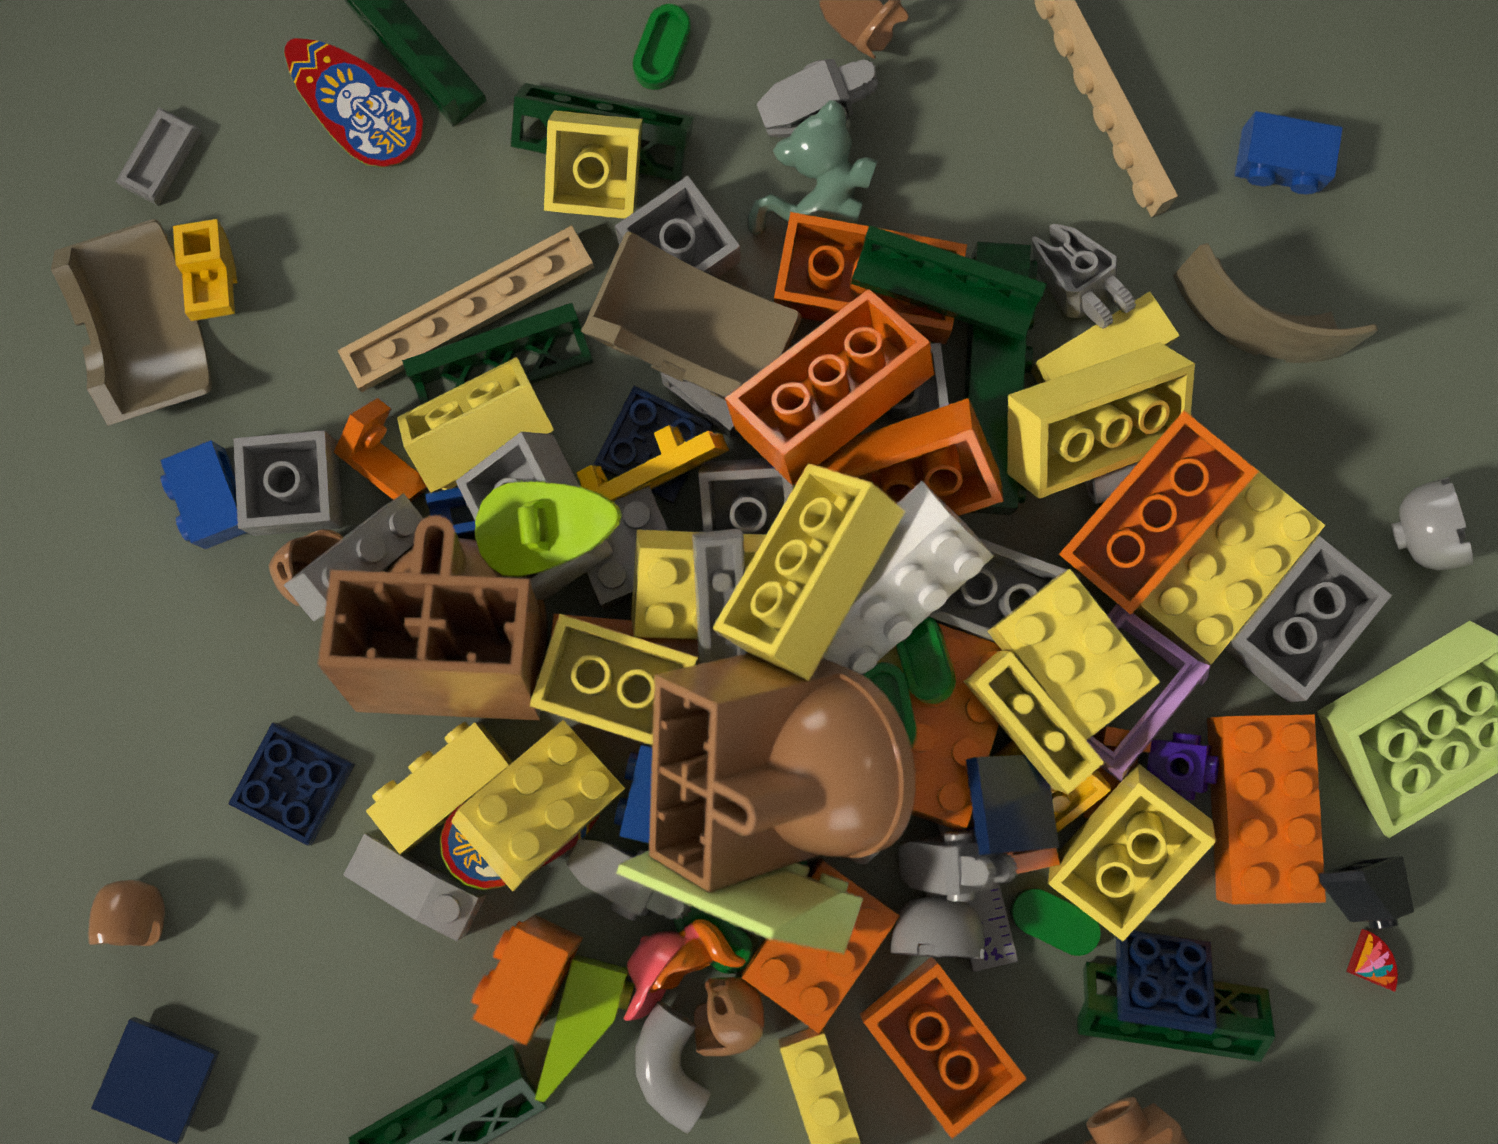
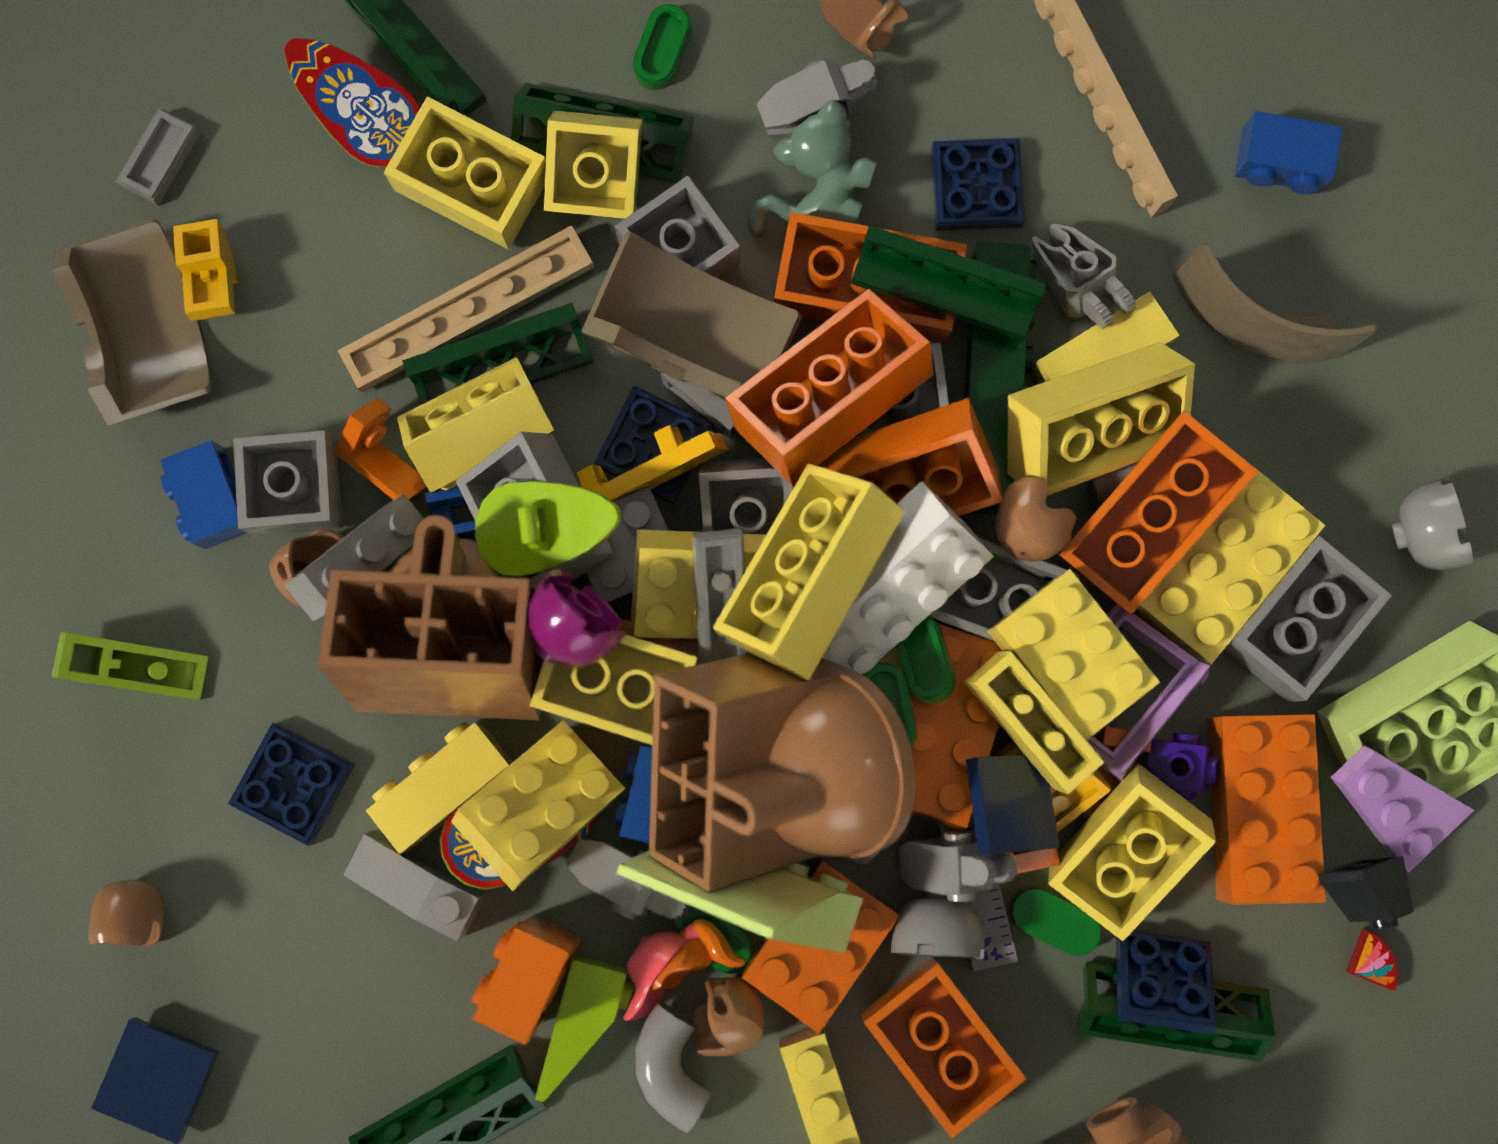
none -> lime slope [51,632,209,700]
none -> light yellow brick [384,97,546,250]
none -> magenta cylinder [527,570,625,666]
none -> dark blue tile [931,138,1024,230]
none -> medium nougat helmet [996,477,1077,562]
none -> lavender wing [1331,746,1474,872]

